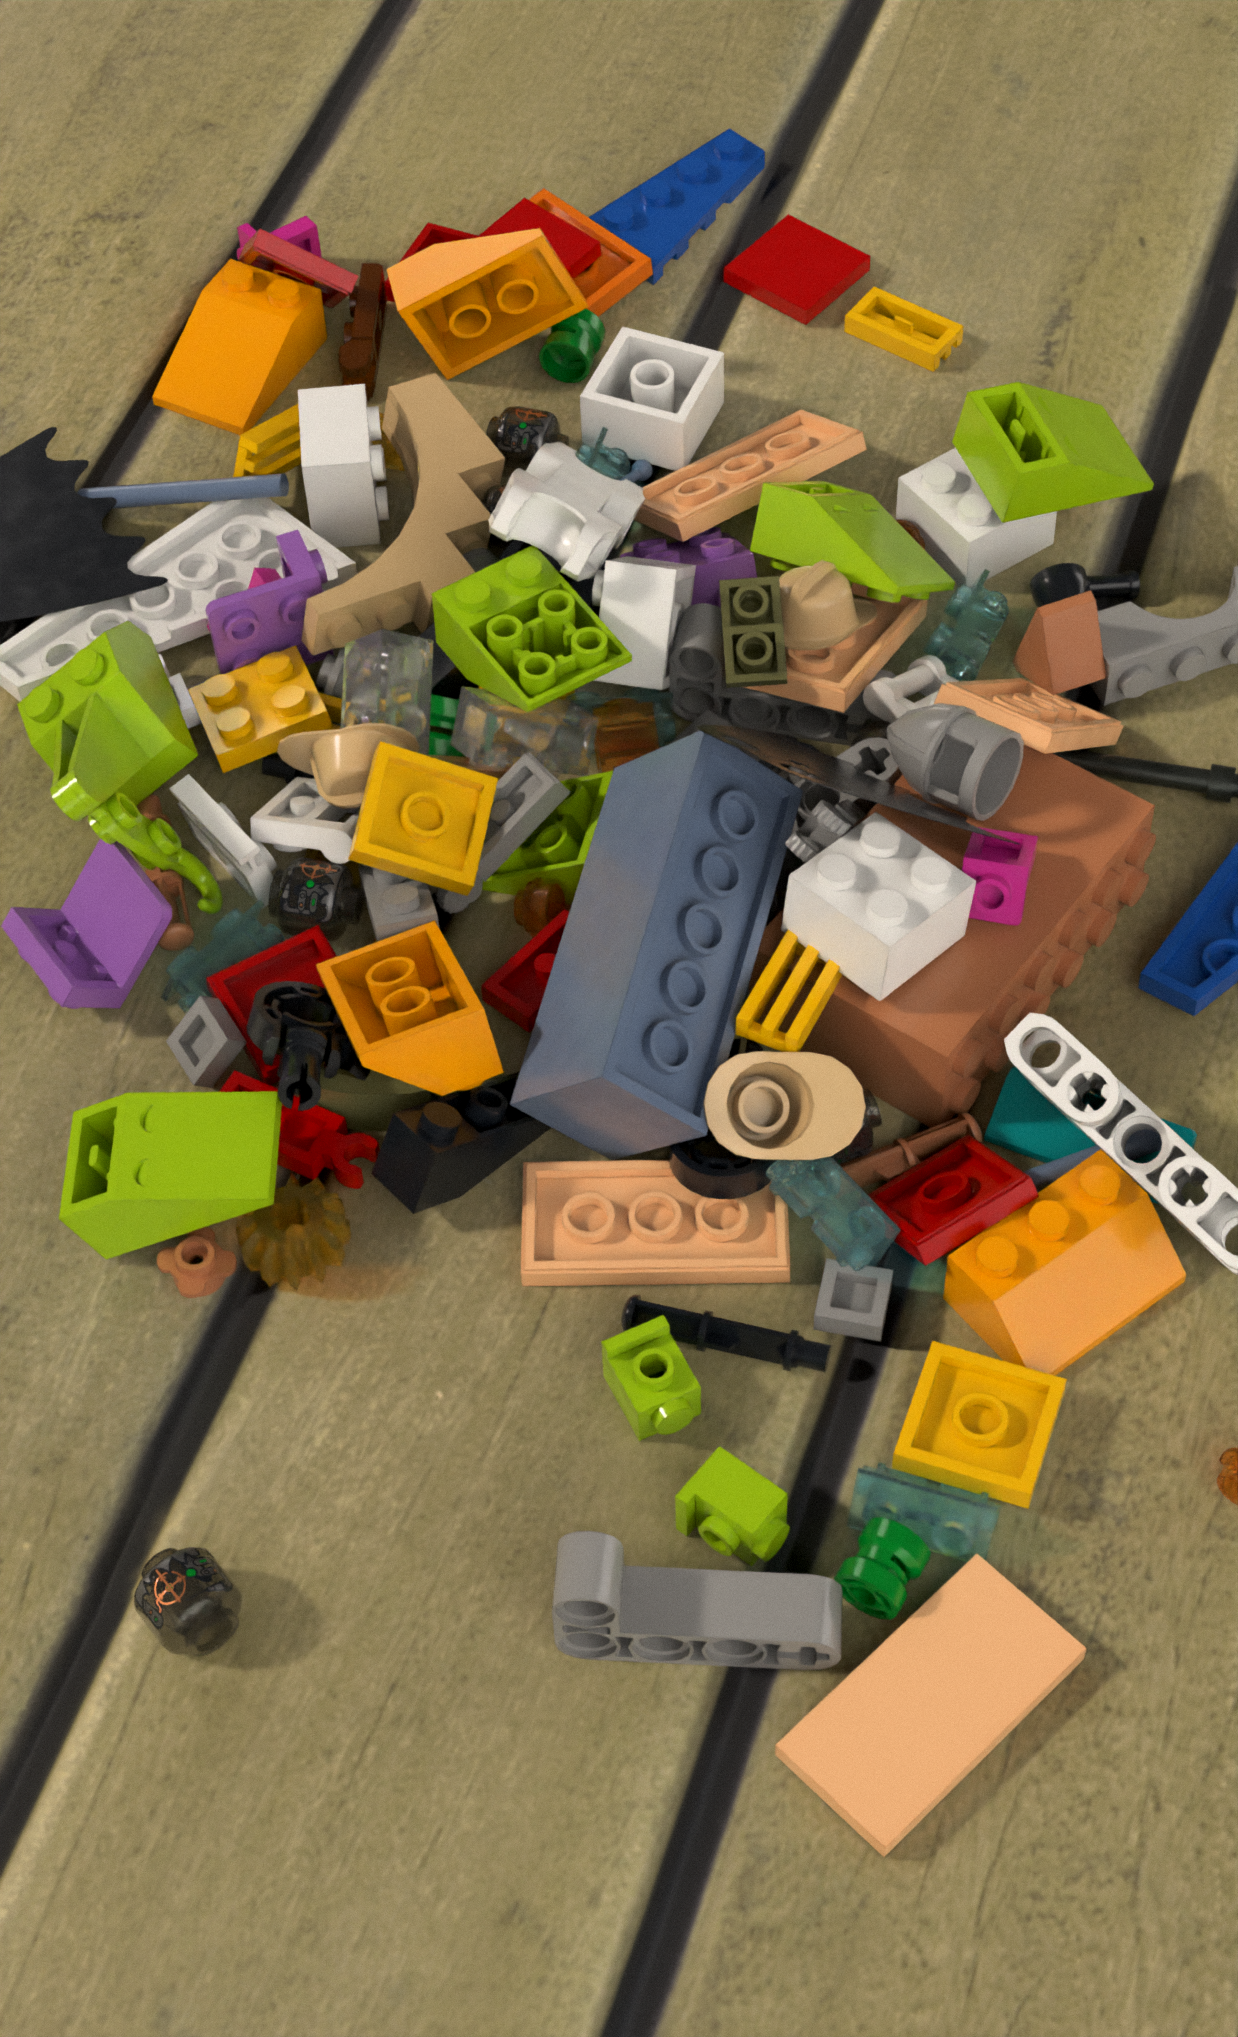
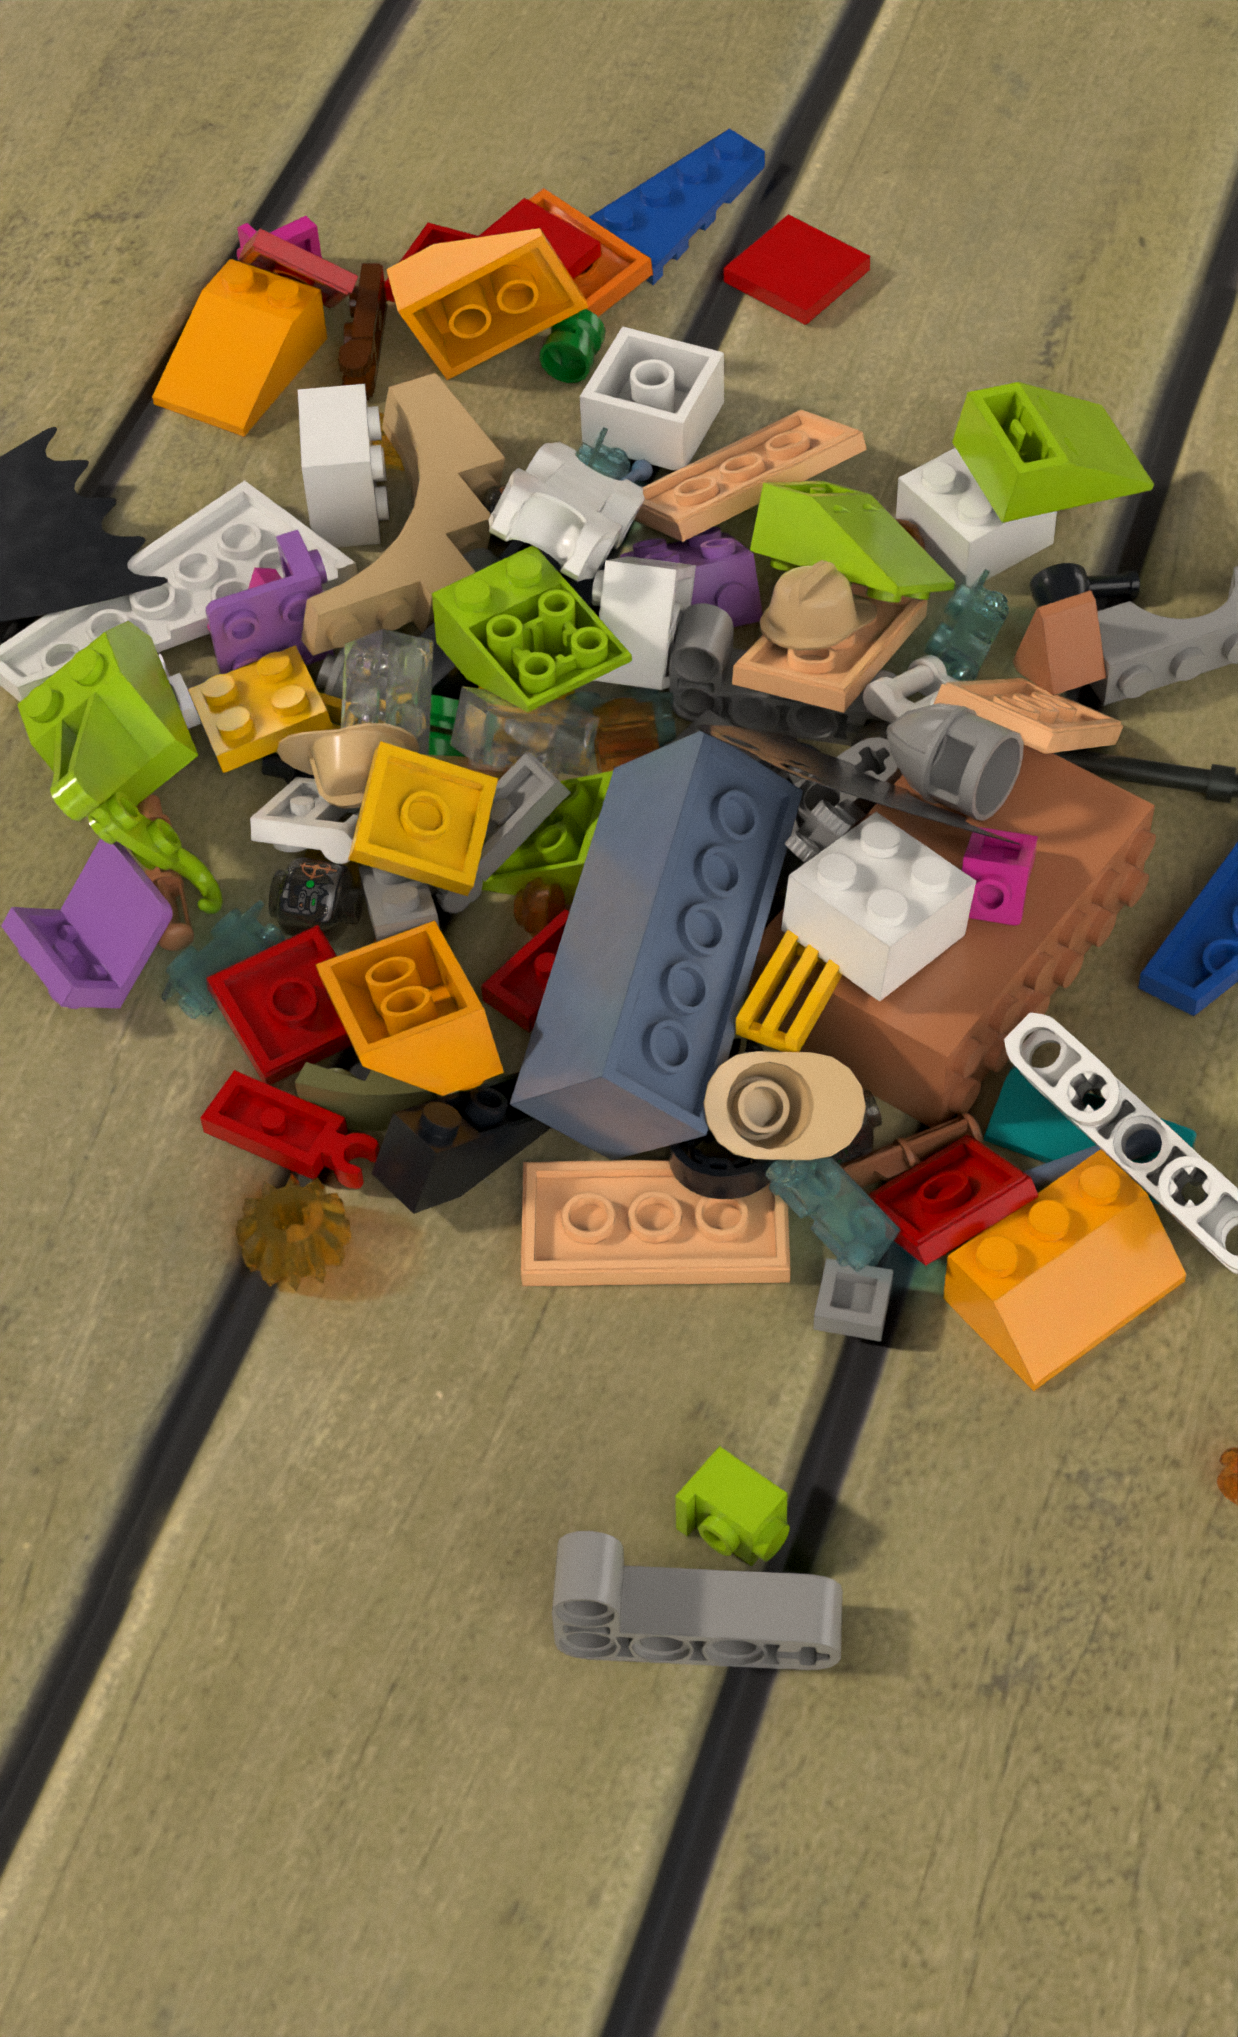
lime slope [59,1091,282,1260] -> none
sand blue bar [77,473,289,509] -> none
clear smoke head [134,1547,242,1657] -> none
nougat plate [157,1227,237,1298] -> none
light grey plate [166,995,247,1088] -> none
white plate [169,774,281,909] -> none
yellow tile [233,404,301,477] -> none
black pin [247,981,354,1111] -> none
head [486,406,569,478] -> none
lime brick [601,1315,701,1441] -> none
black piece [621,1295,831,1372] -> none
olive slope [719,576,787,688] -> none
light nougat tile [775,1553,1087,1857] -> none
green wheel [834,1517,931,1620] -> none
yellow tile [844,286,964,372] -> none
clear light blue hinge [847,1462,1002,1562] -> none
yellow plate [892,1341,1067,1509] -> none

